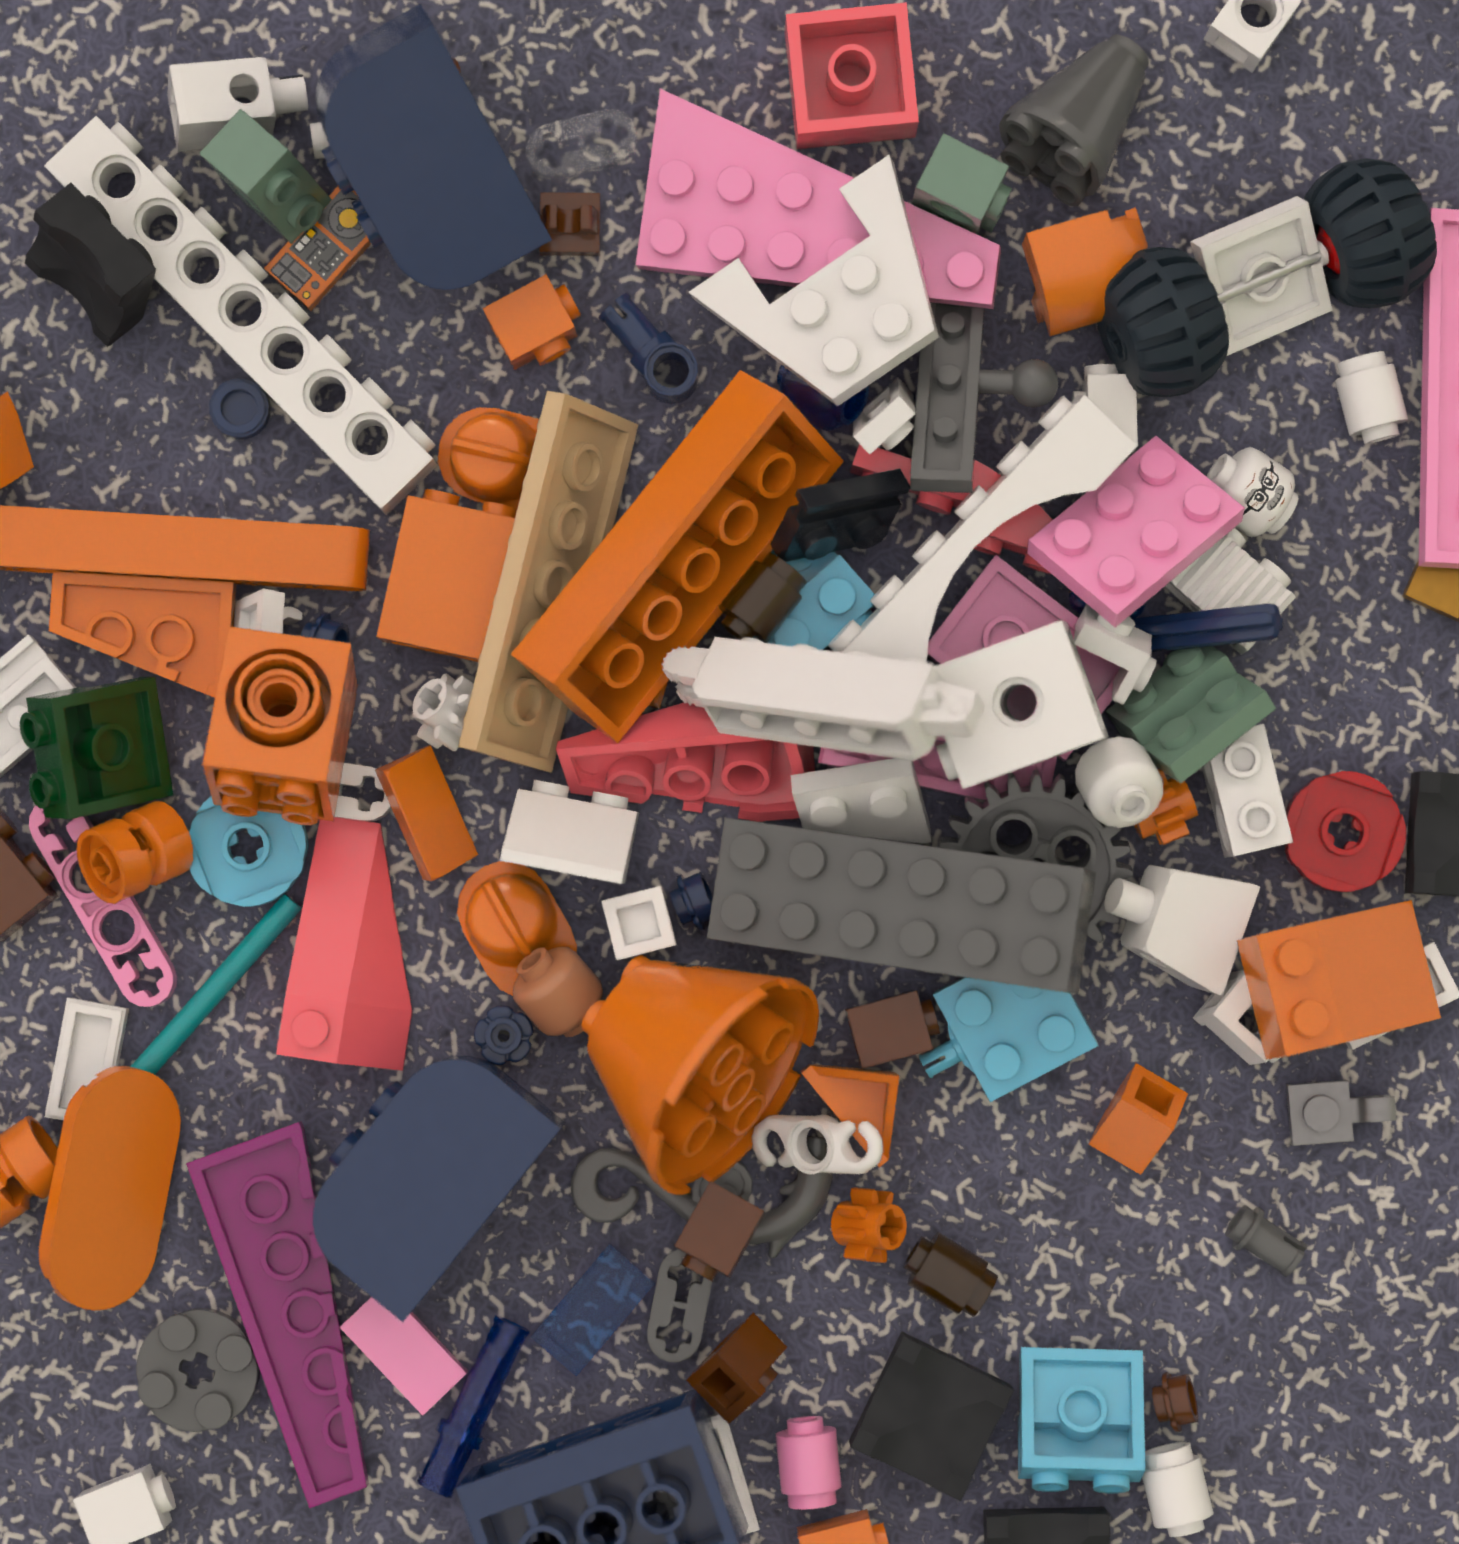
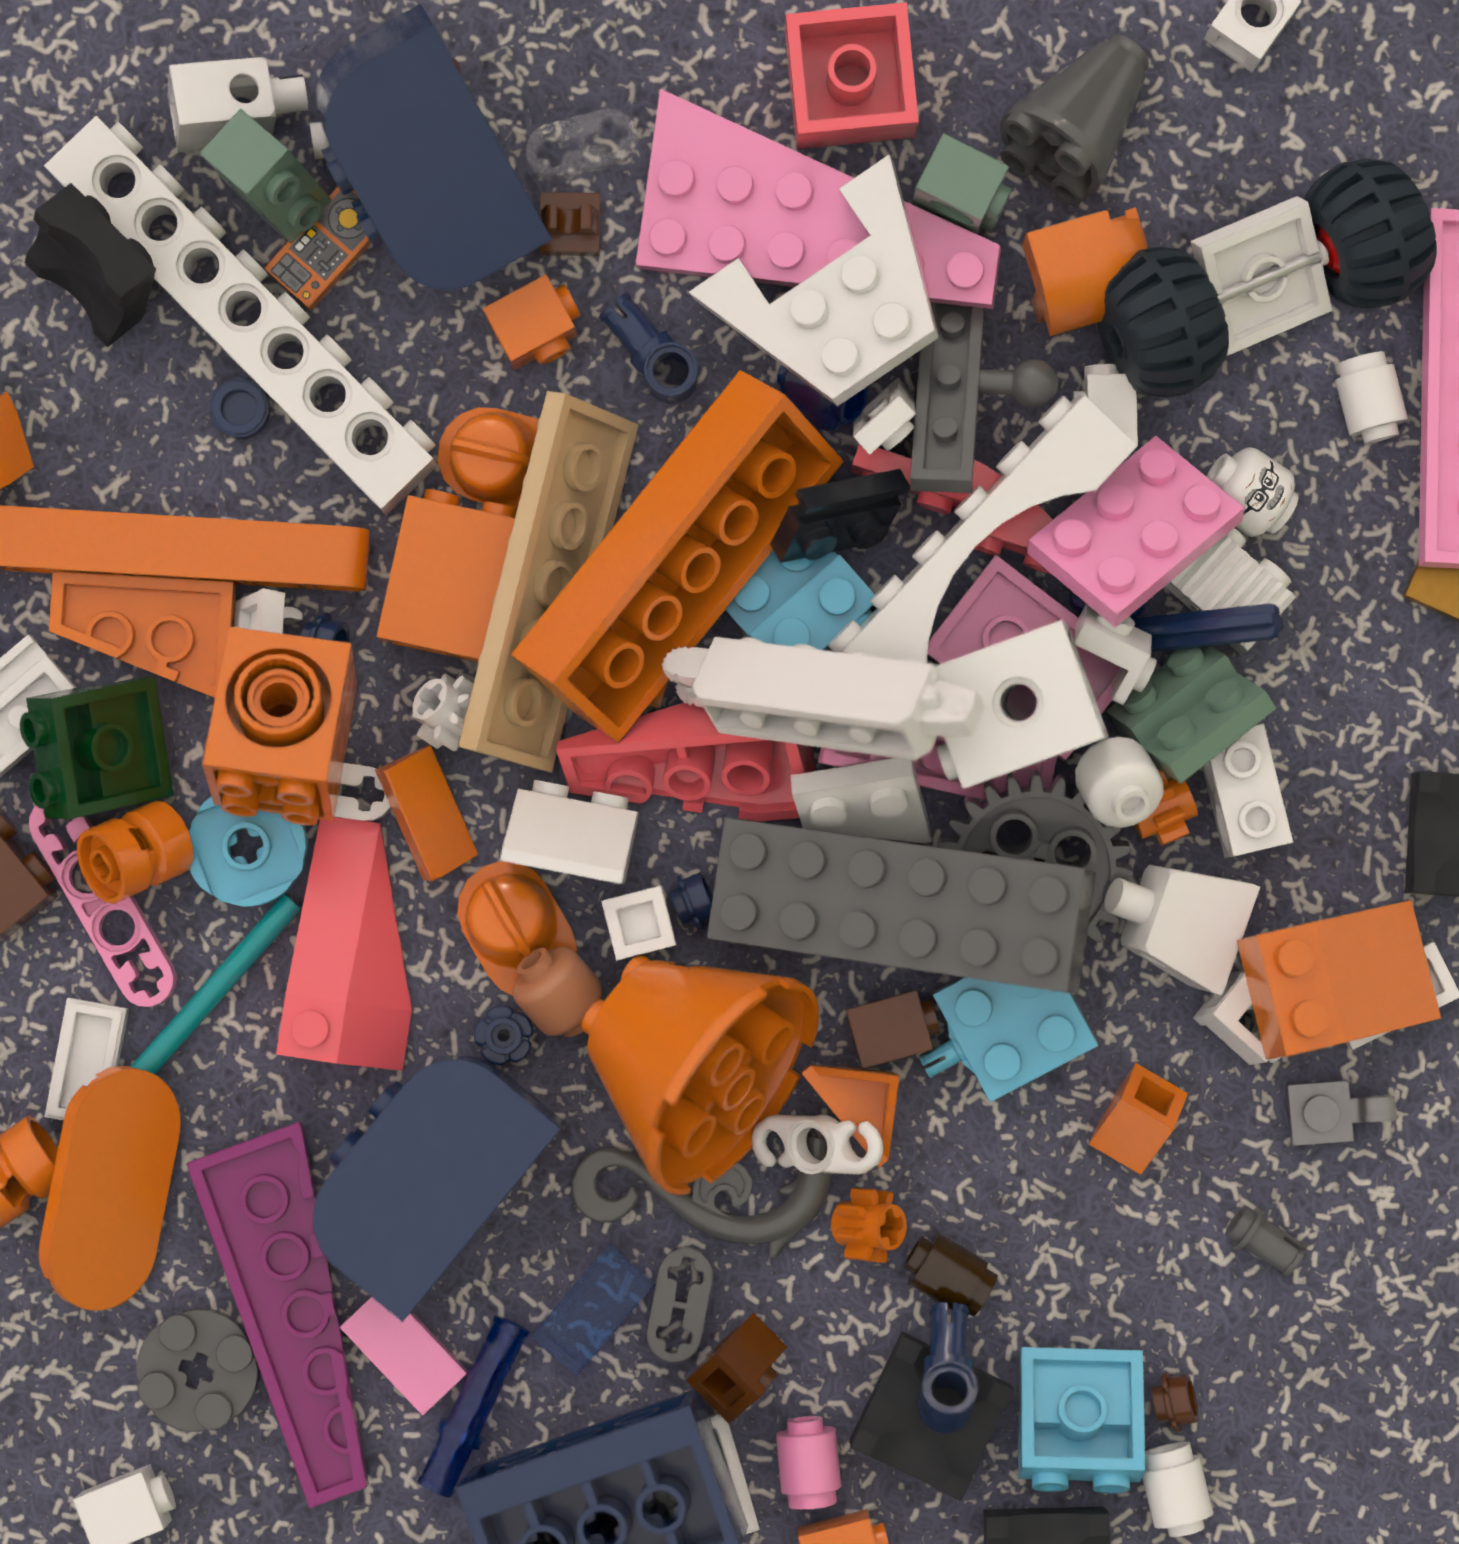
reddish brown brick [674,1181,765,1282] -> none
dark brown brick [719,553,807,643] -> none
red plate [1284,771,1406,892] -> none
none -> dark blue pin [918,1302,978,1433]

